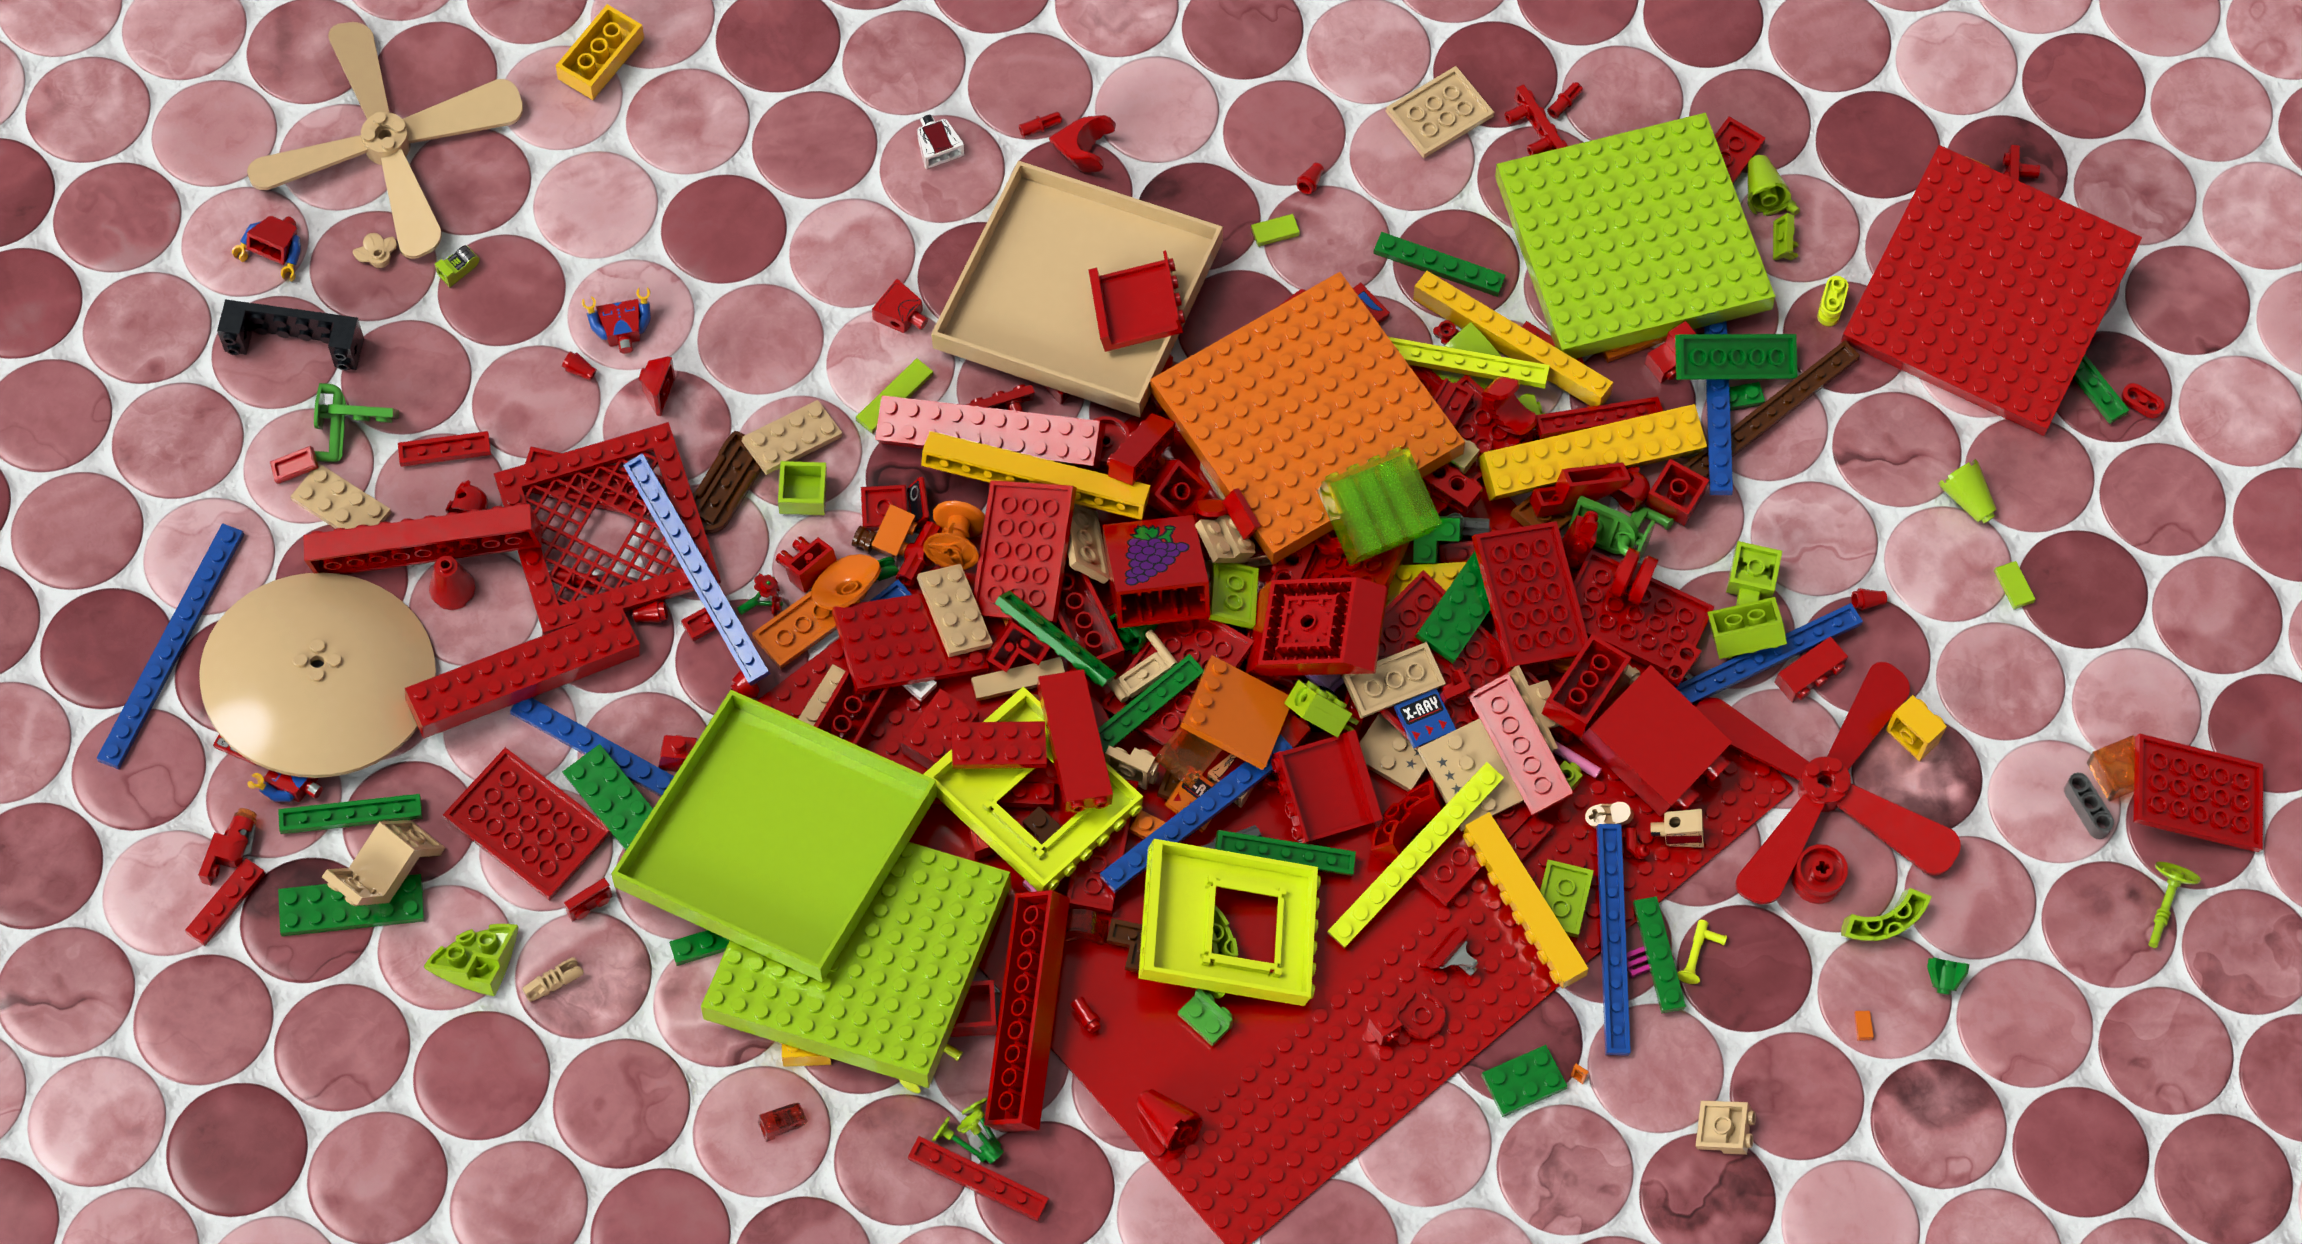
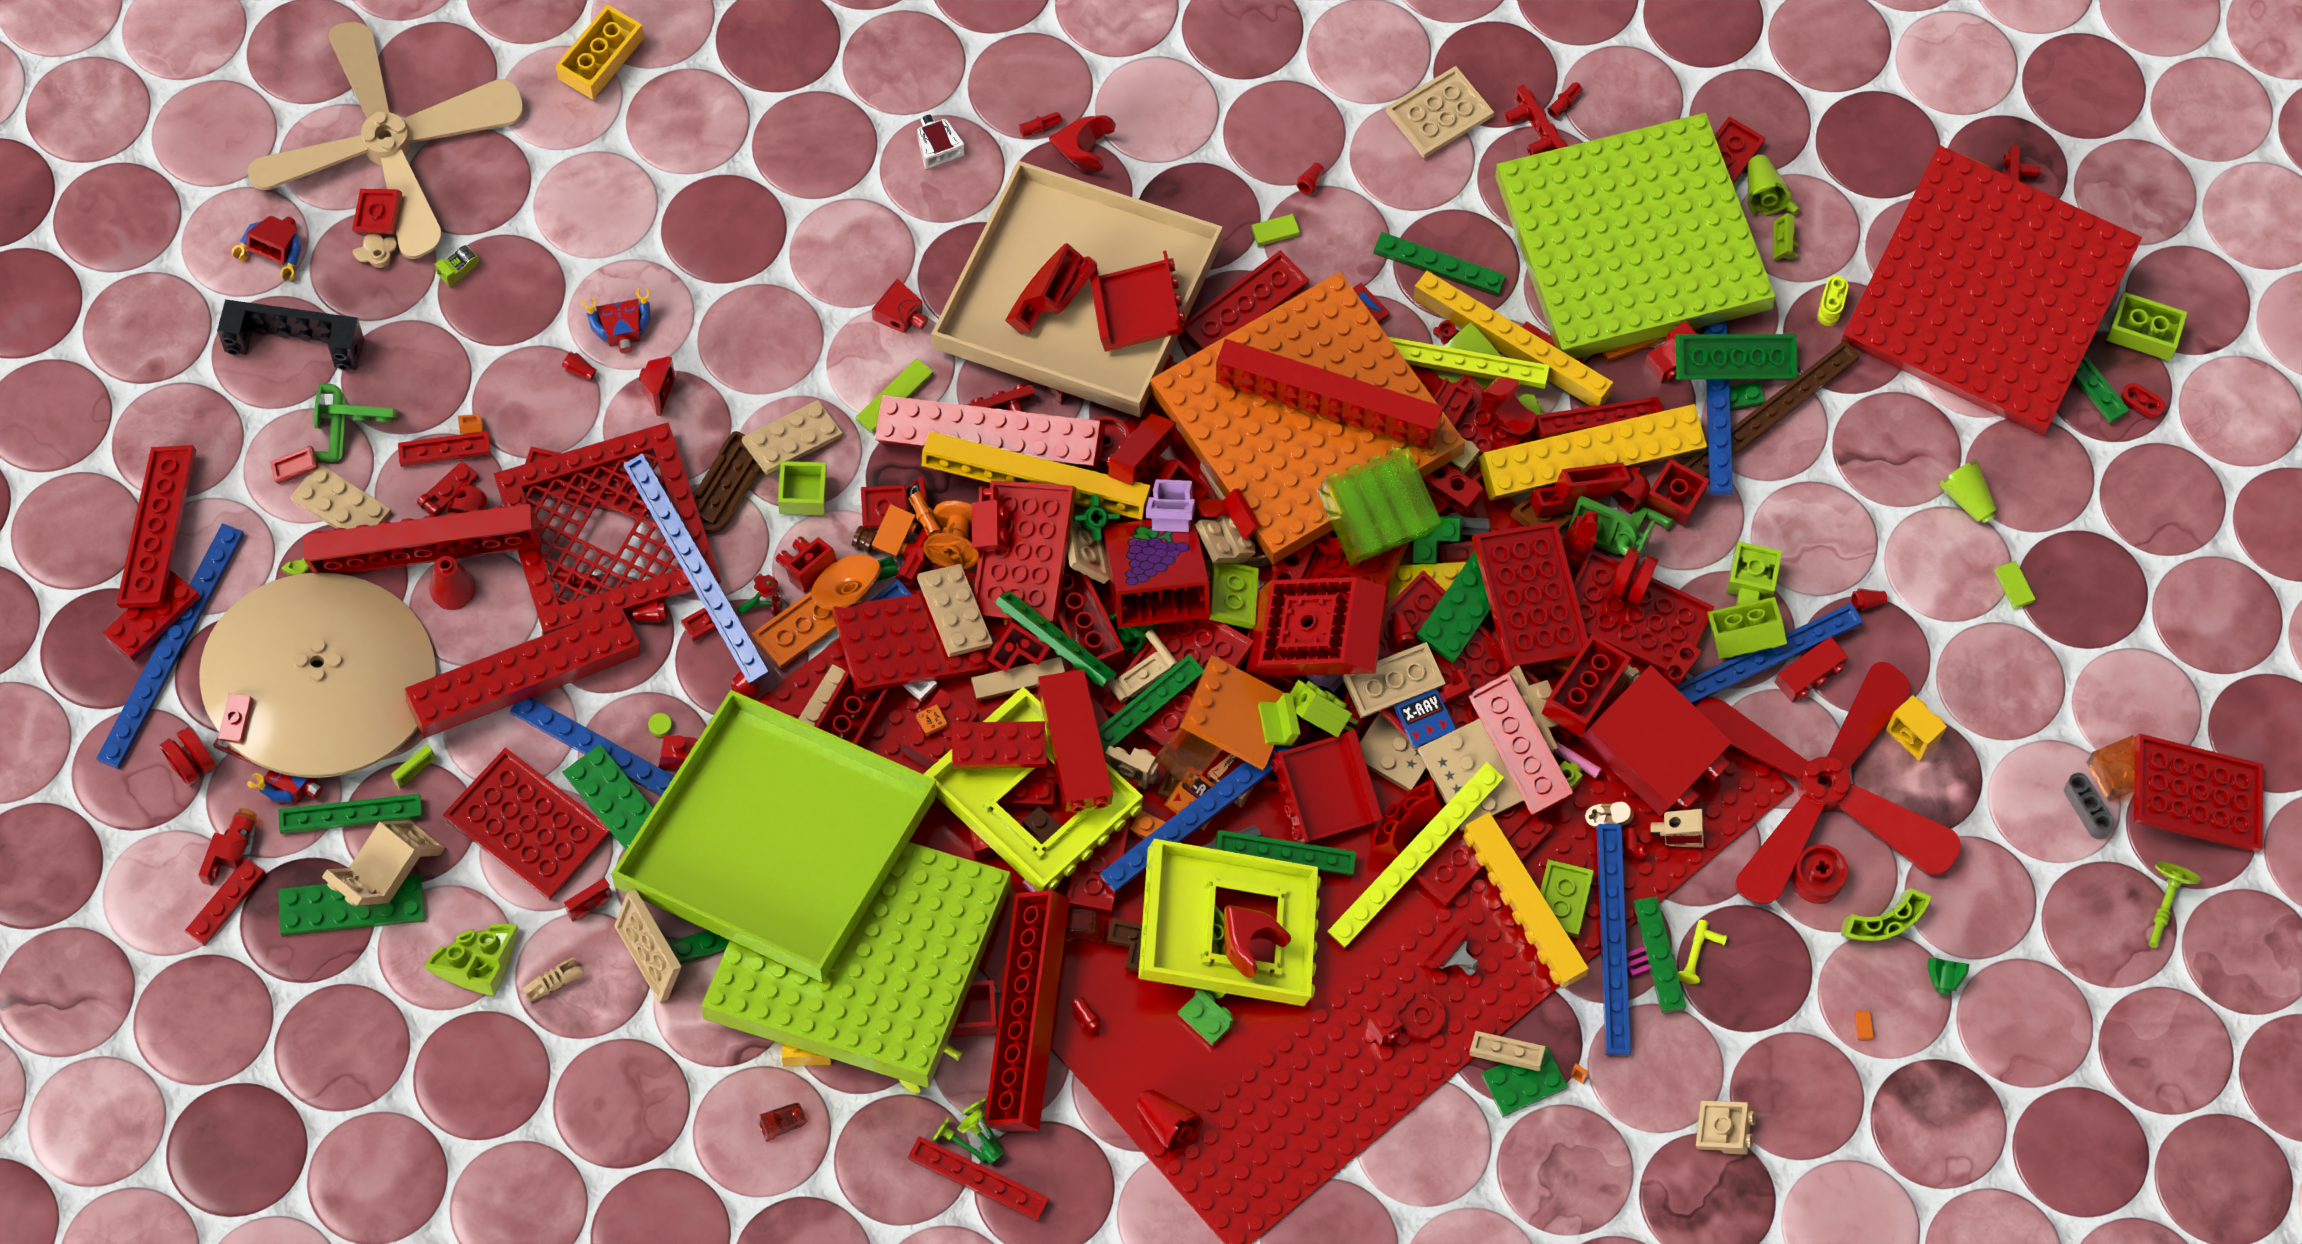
none -> red plate [103,571,201,661]
none -> red plate [116,445,196,608]
none -> red wheel [159,726,217,787]
none -> plate [218,693,253,744]
none -> lime tile [281,558,310,576]
none -> red plate [352,189,402,234]
none -> lime tile [391,744,435,788]
none -> red plate [417,461,479,517]
none -> orange plate [458,414,483,434]
none -> tan plate [614,889,681,1003]
none -> lime tile [648,713,672,737]
none -> orange pin [908,492,941,537]
none -> orange tile [916,704,947,736]
none -> red brick [972,485,1009,552]
none -> red slope [1005,243,1083,334]
none -> red plate [1051,256,1097,314]
none -> green brick [1073,494,1120,541]
none -> lavender plate [1146,479,1195,532]
none -> red plate [1182,250,1310,351]
none -> red brick [1216,339,1443,450]
none -> red animal [1224,905,1291,978]
none -> lime panel [1258,693,1300,746]
none -> red cone [1391,610,1416,647]
none -> tan plate [1470,1031,1546,1071]
none -> lime brick [2106,291,2187,361]

